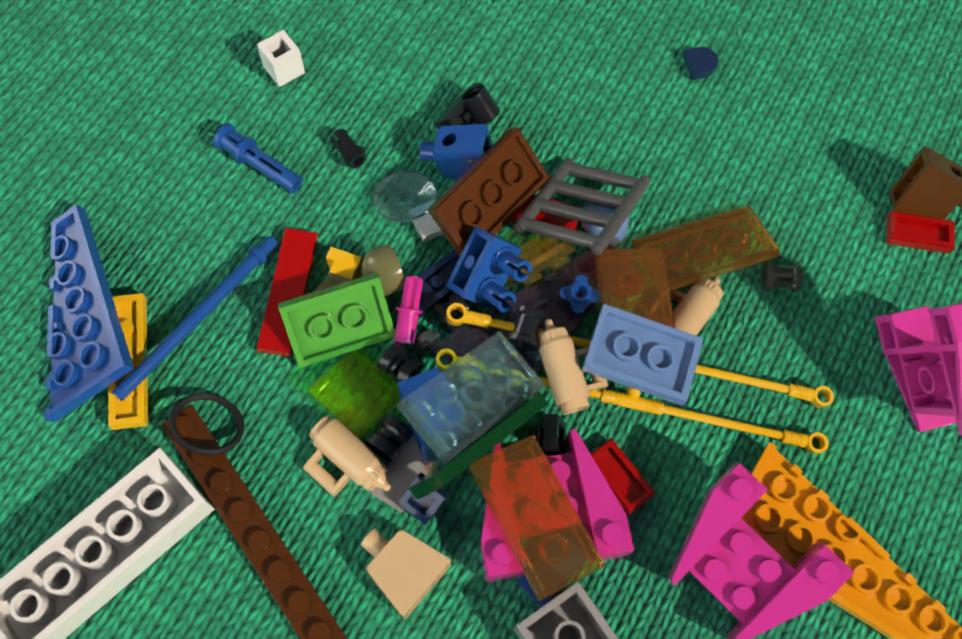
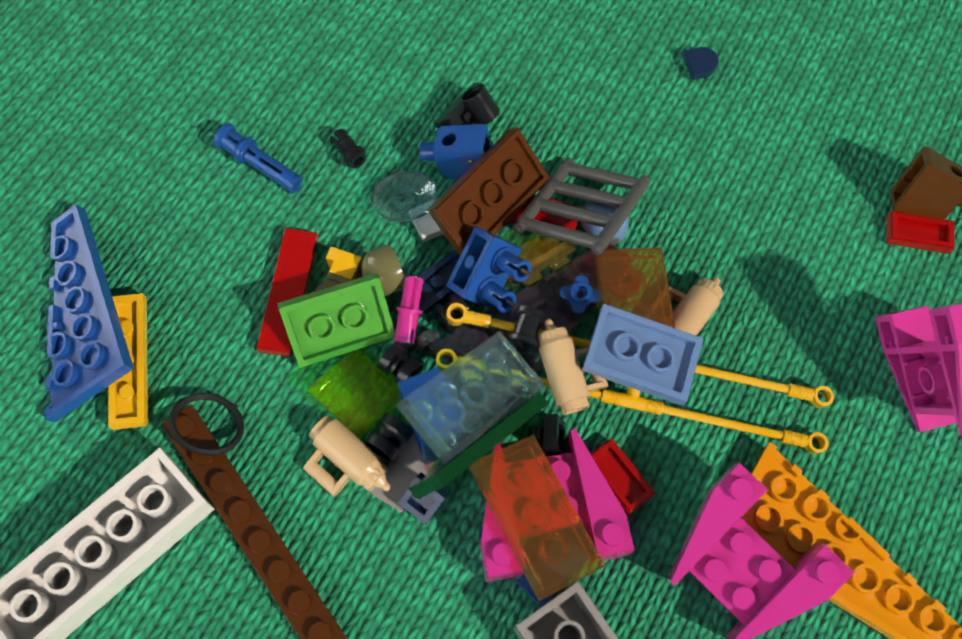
blue bar [111,236,278,402] -> none
white brick [257,30,305,87] -> none
tan torso [360,528,451,620] -> none
clear orange tile [632,205,780,294] -> none
clear smoke bush [761,261,802,292] -> none

